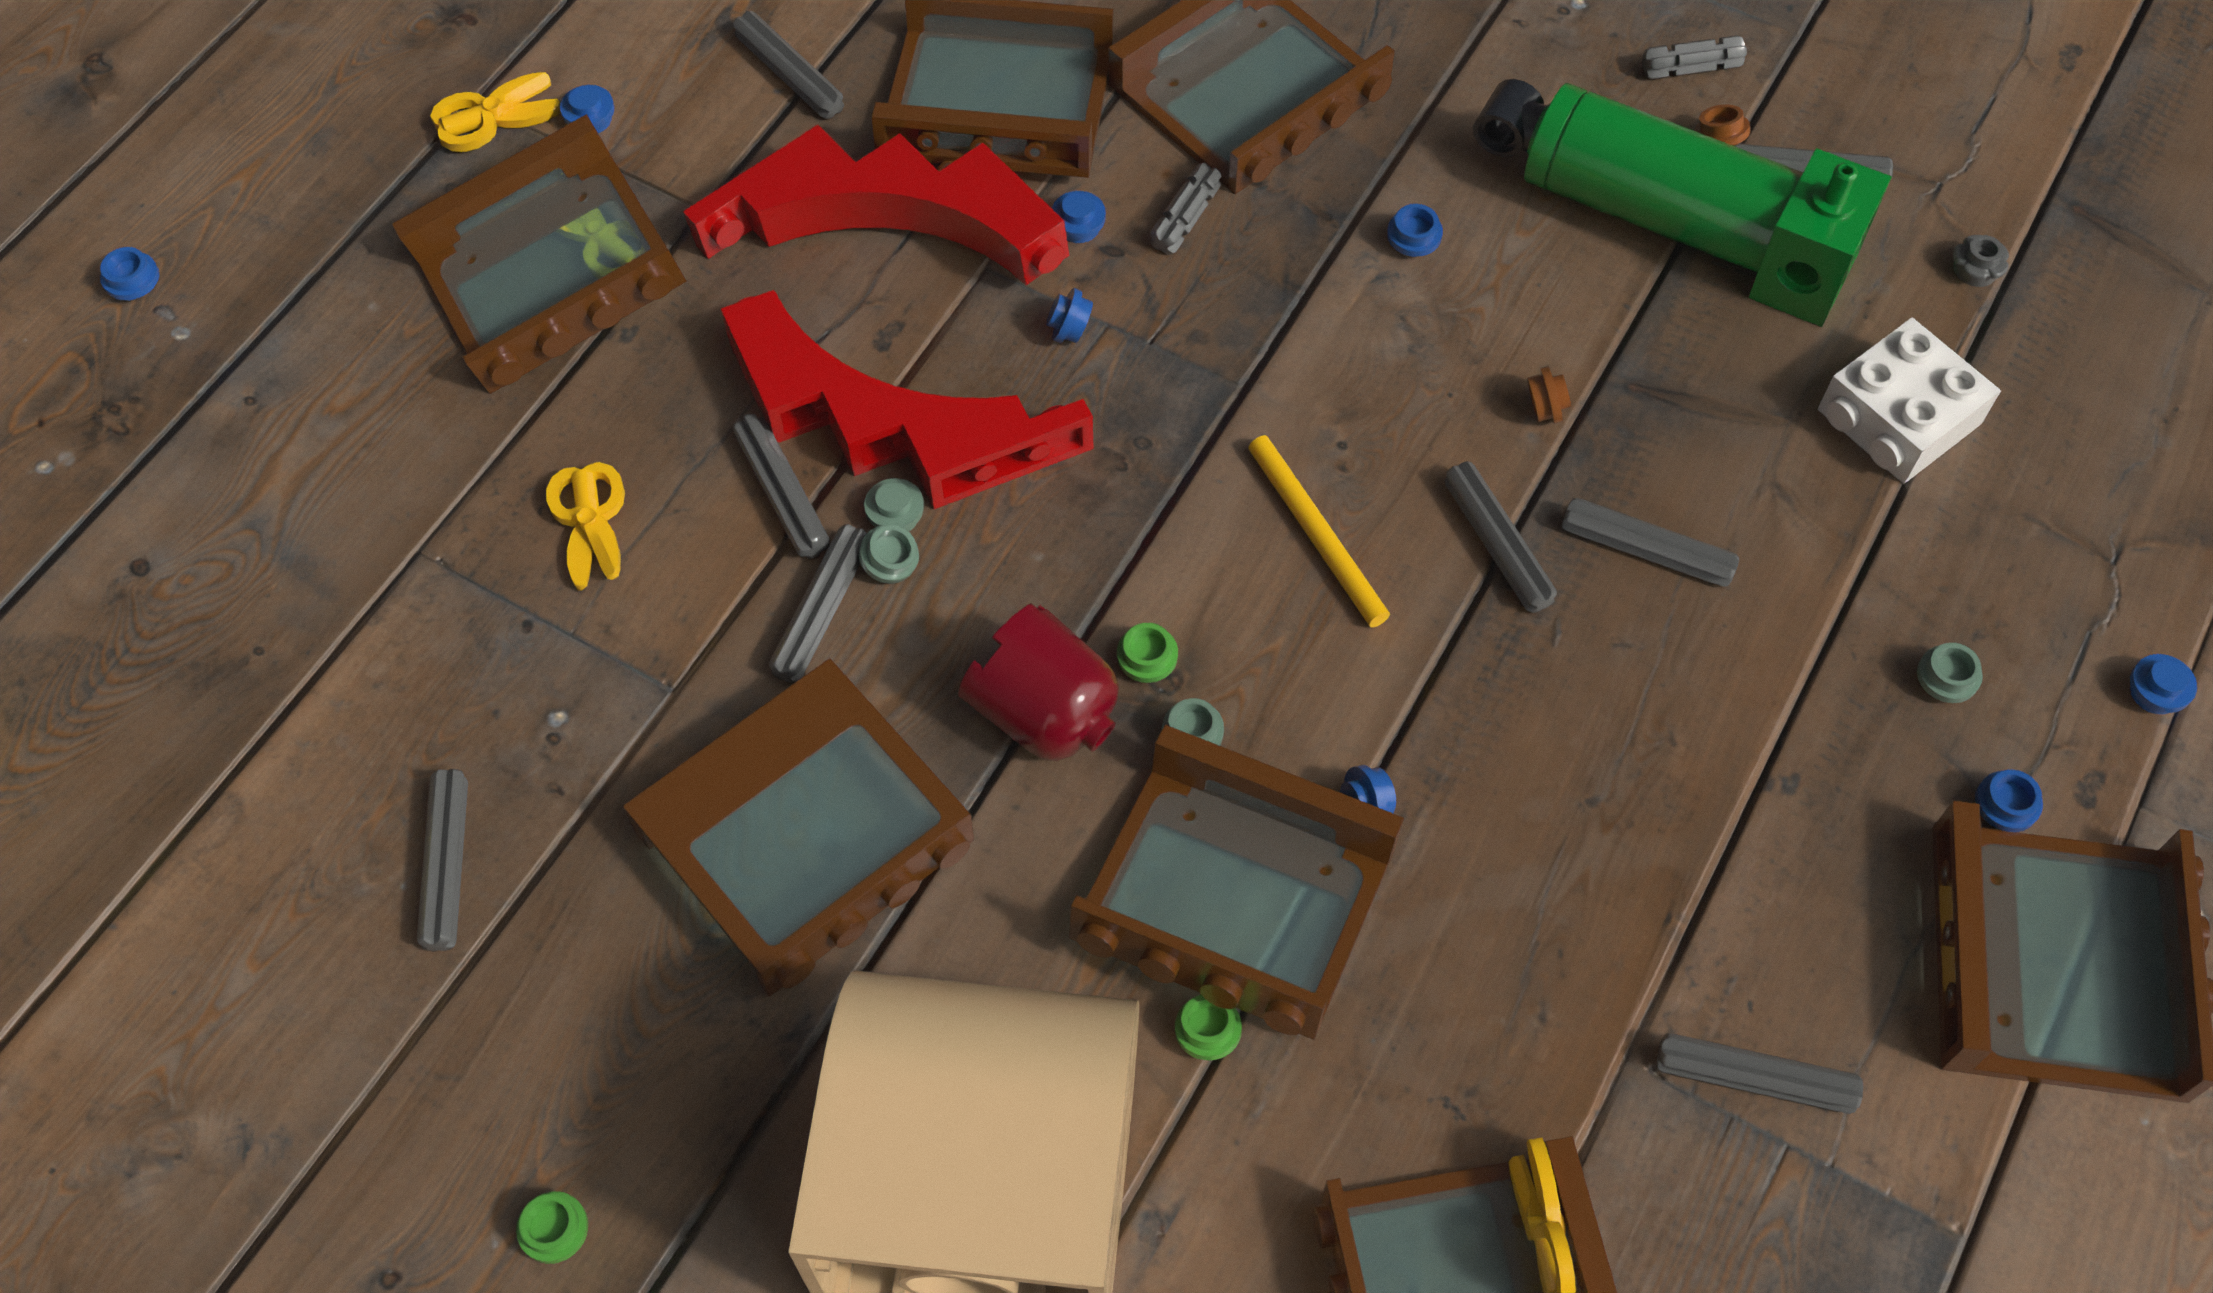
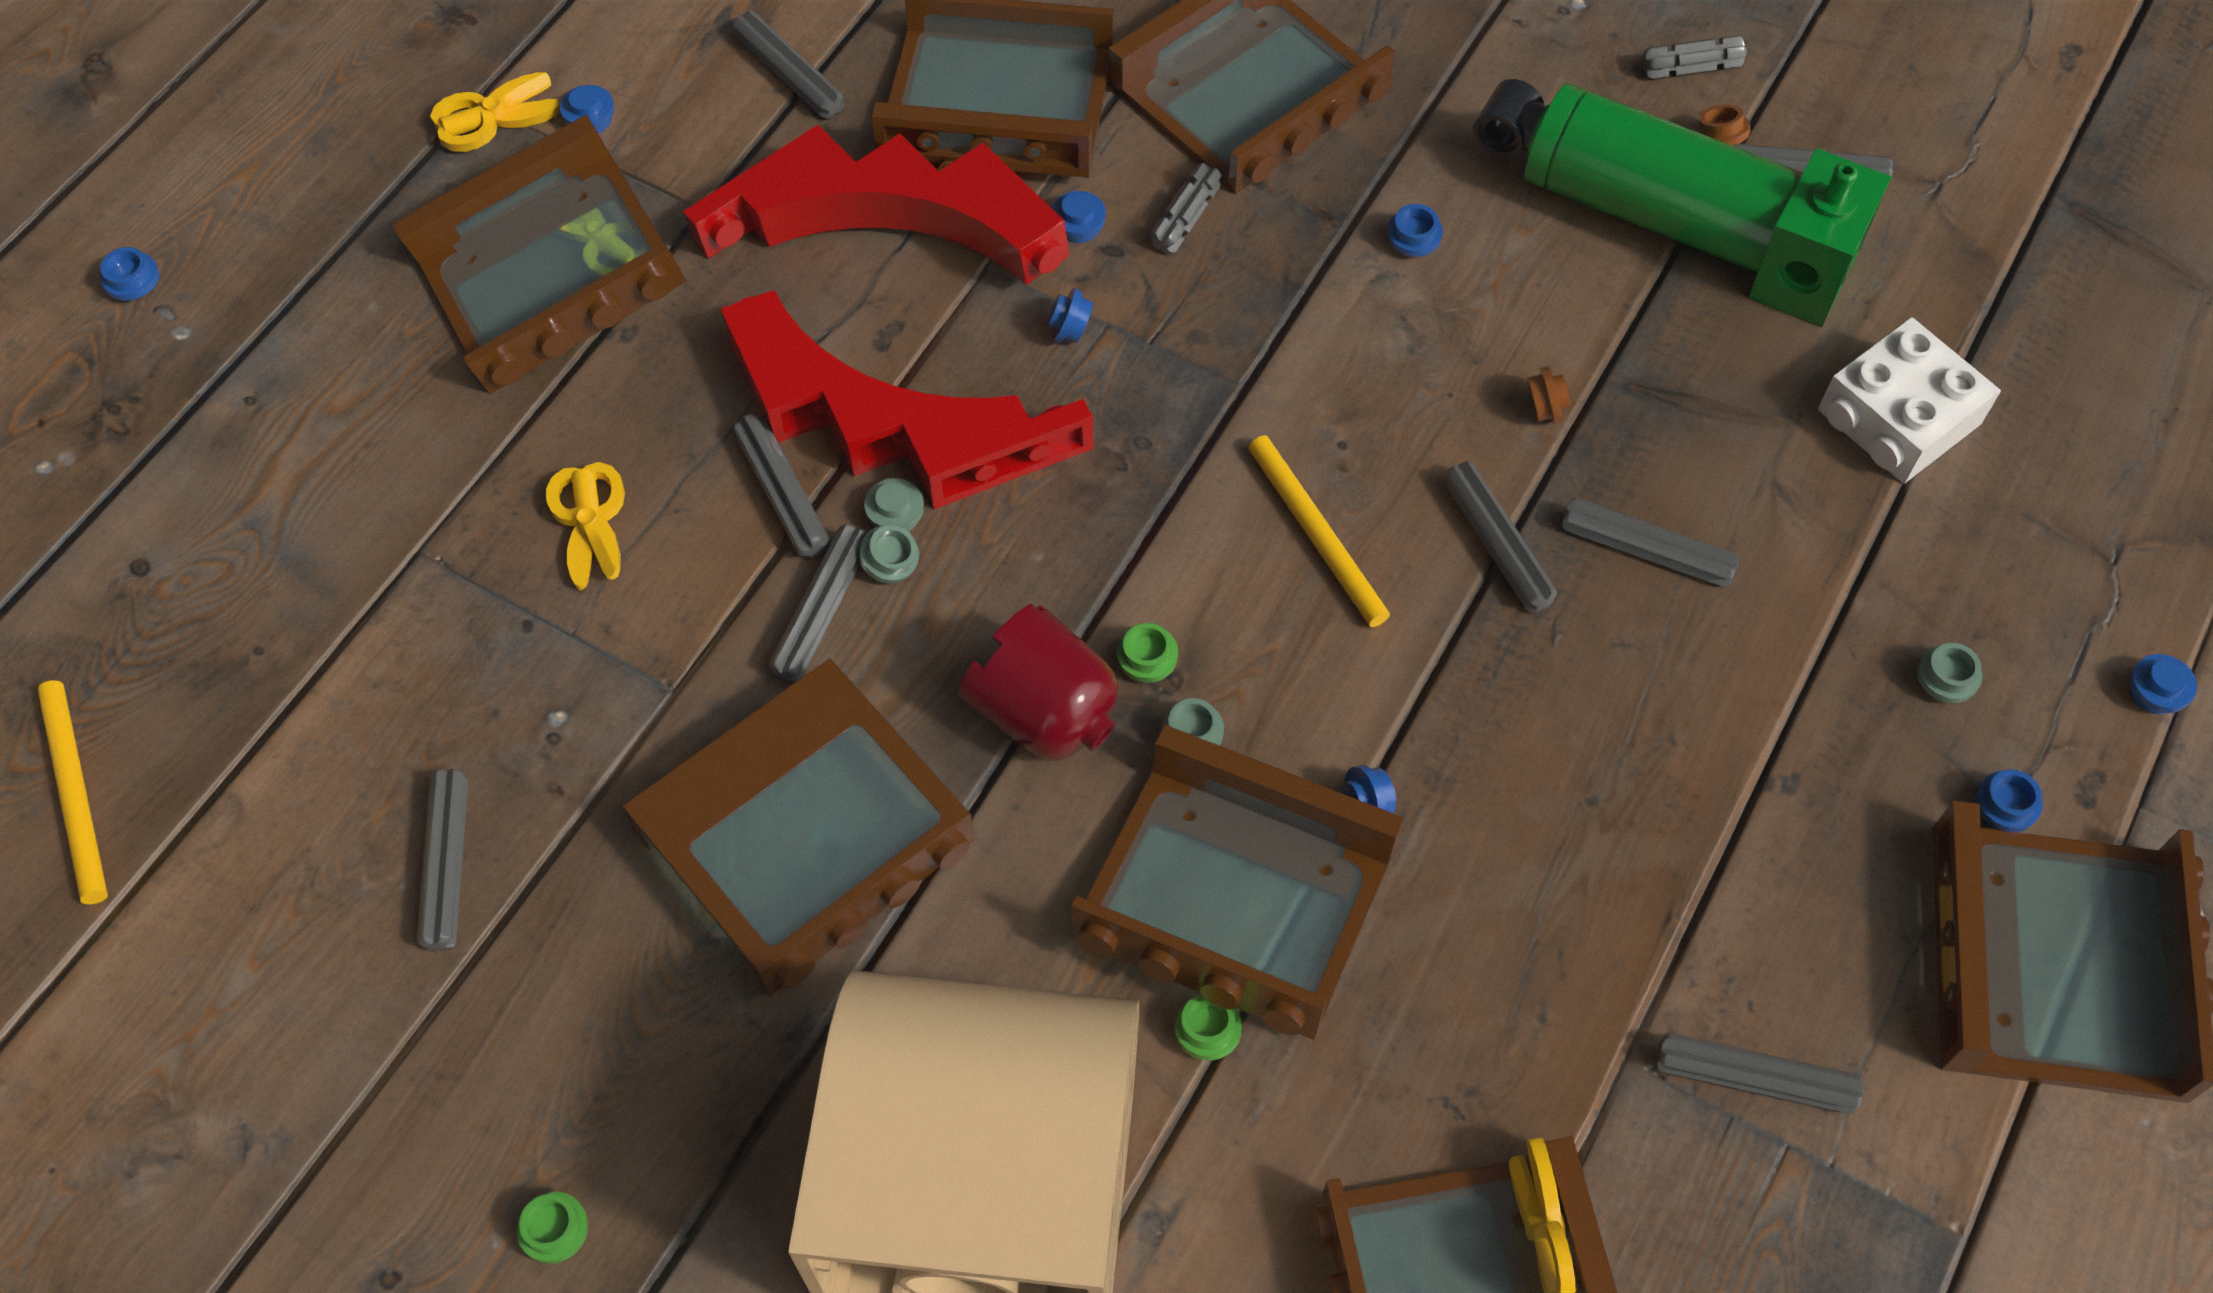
dark grey plate [1953,235,2009,287] -> none
none -> yellow bar [37,680,108,904]

